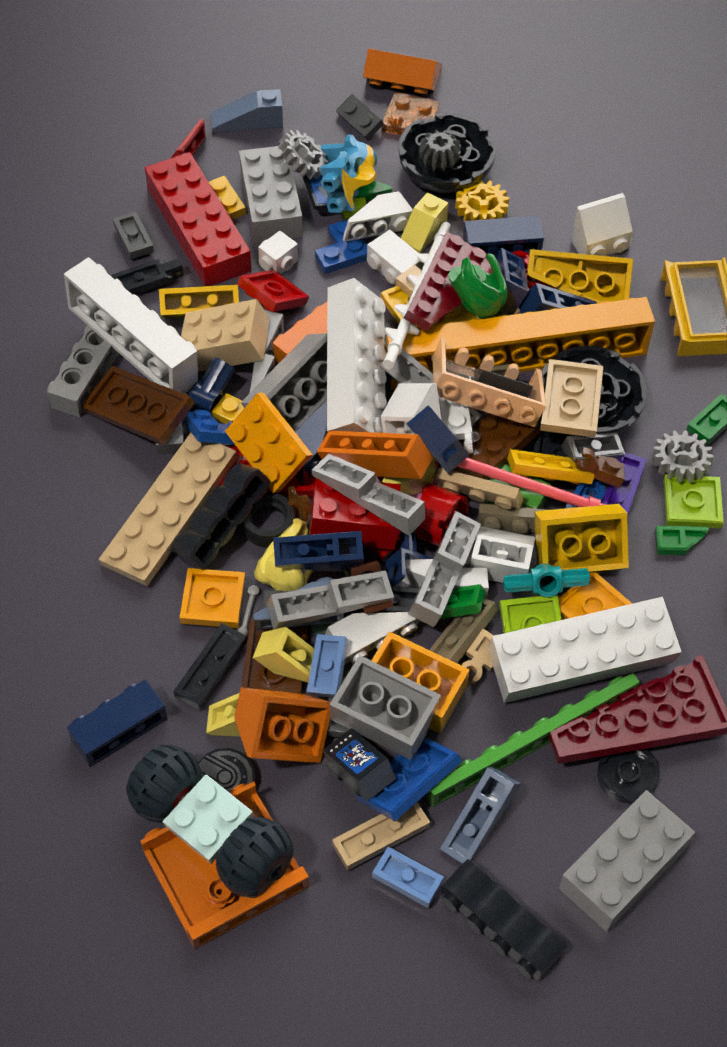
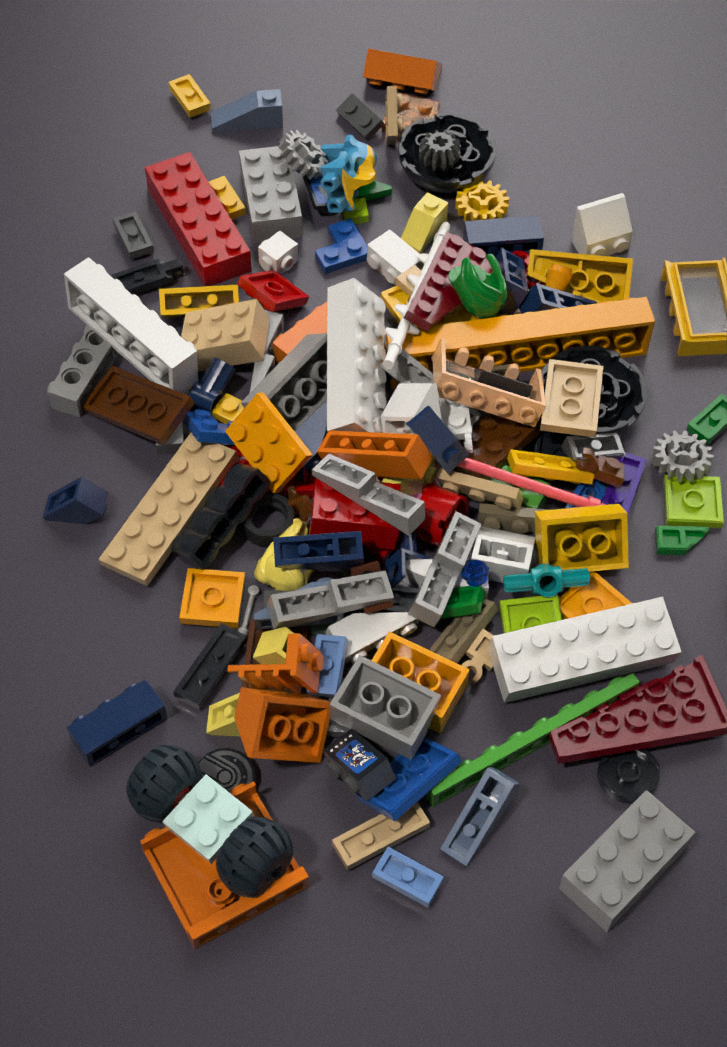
red slope [171,119,206,158] -> none
white slope [343,191,413,242] -> none
black brick [441,859,567,981] -> none
none -> dark blue slope [43,477,108,524]
none -> yellow plate [168,74,211,118]
none -> orange plate [227,633,324,693]
none -> tan plate [385,86,402,145]
none -> clear blue plate [461,560,490,587]
none -> light orange cone [545,263,573,291]

